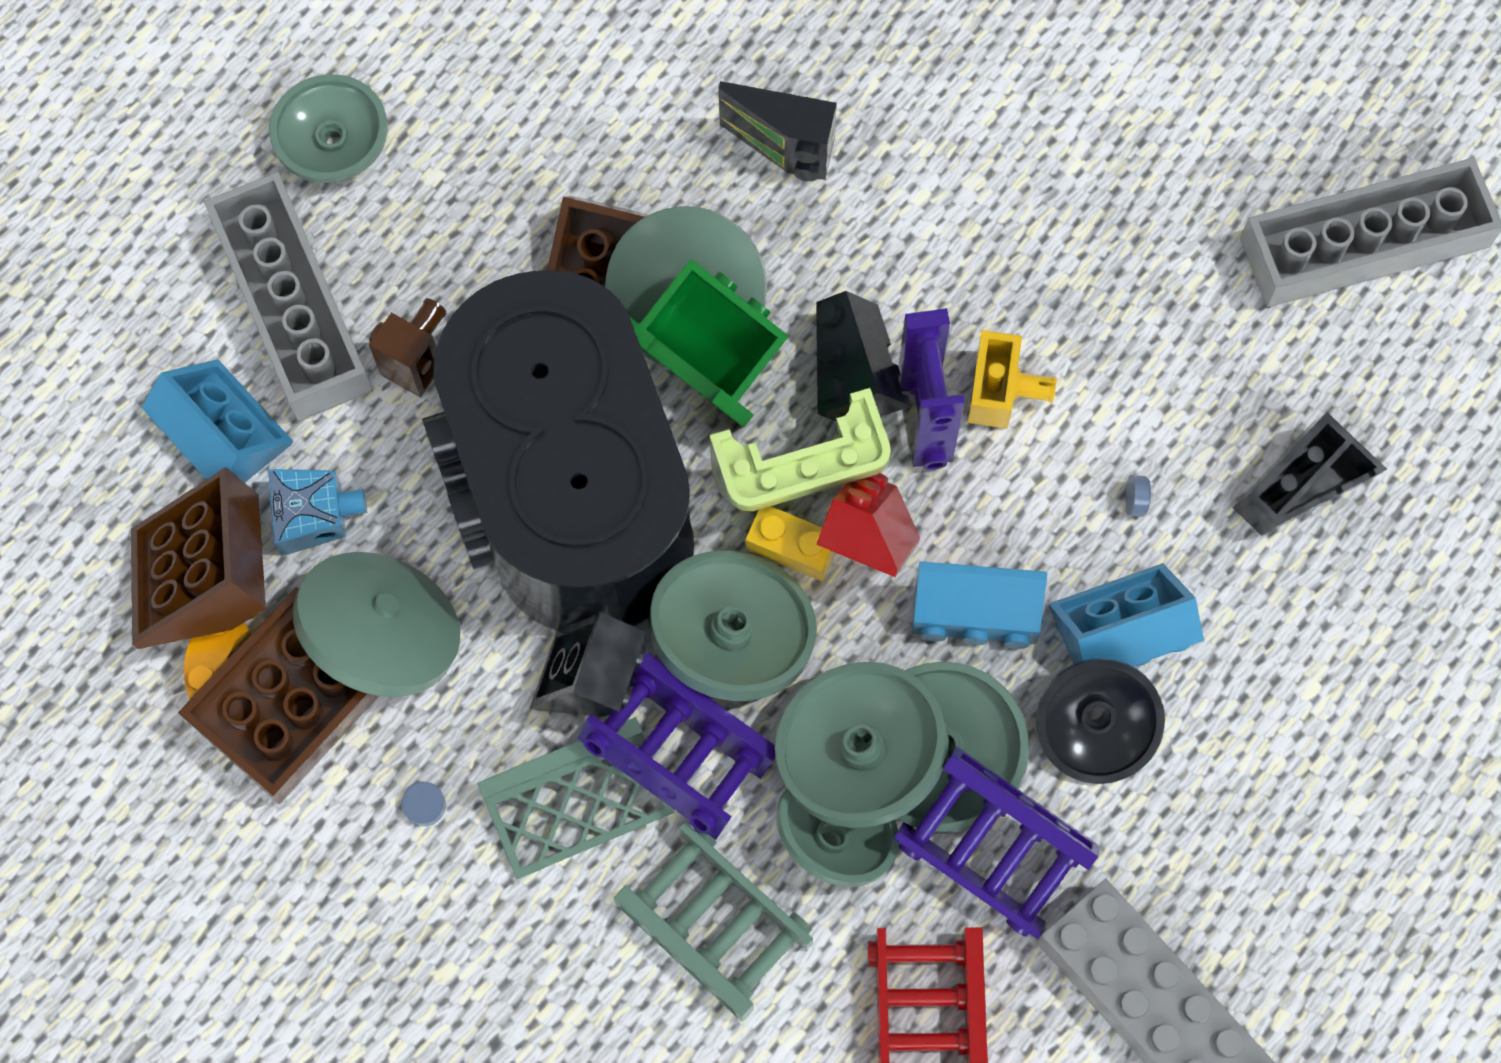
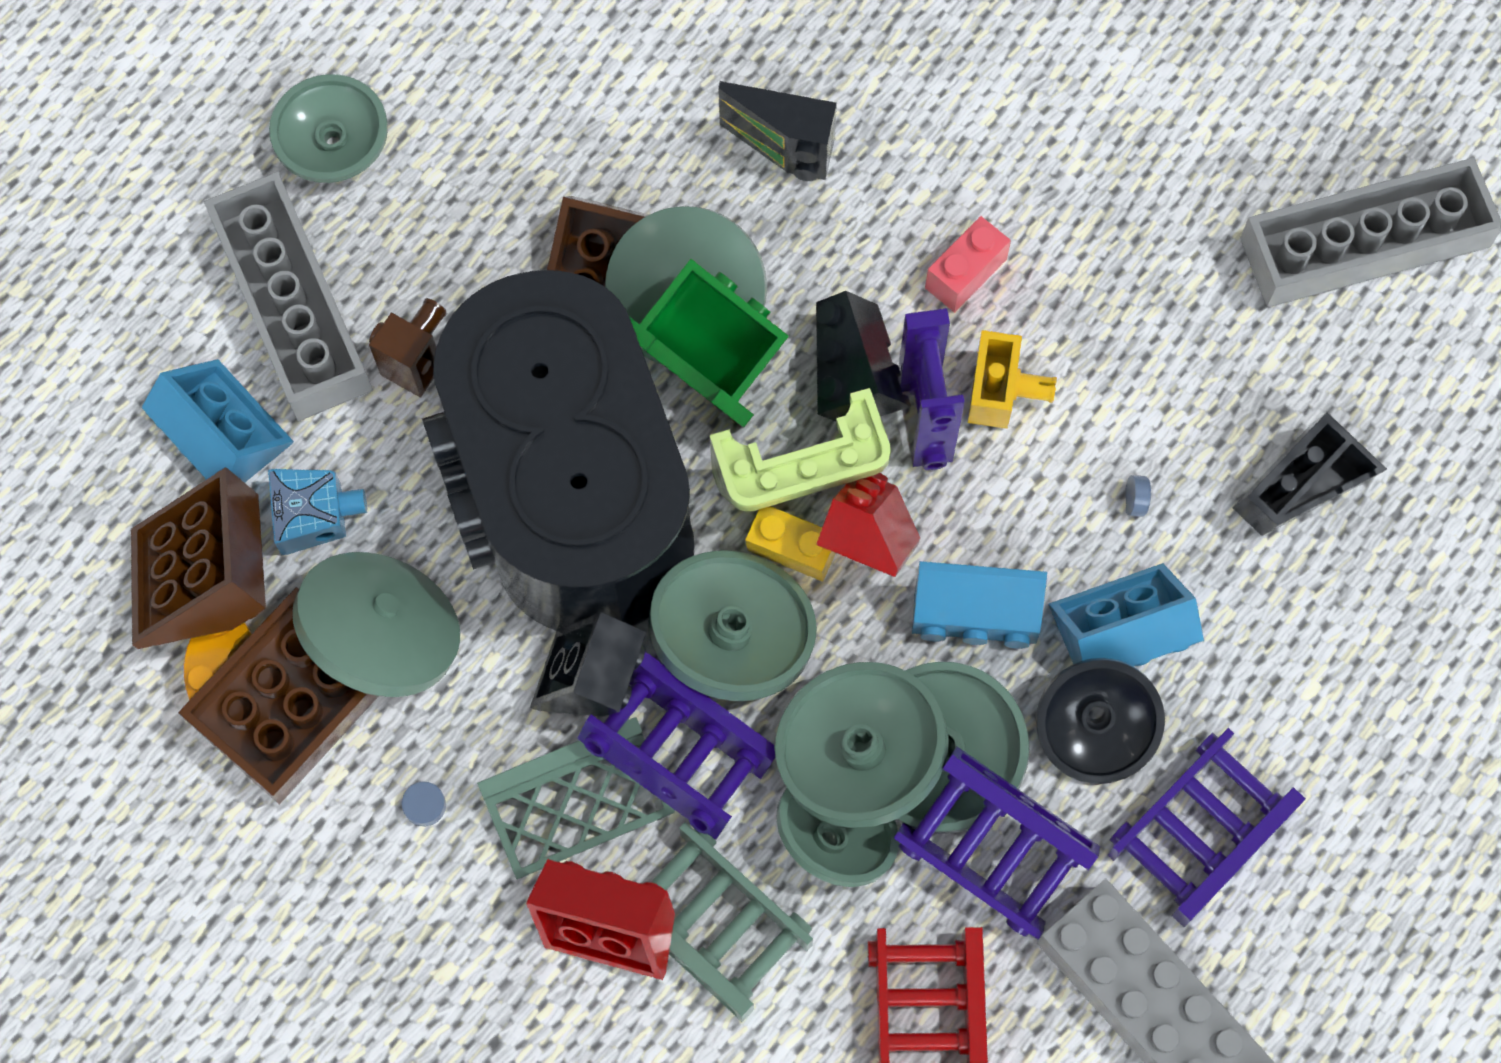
none -> red slope [526,859,675,980]
none -> coral brick [925,216,1011,313]
none -> dark purple fence [1108,728,1306,928]

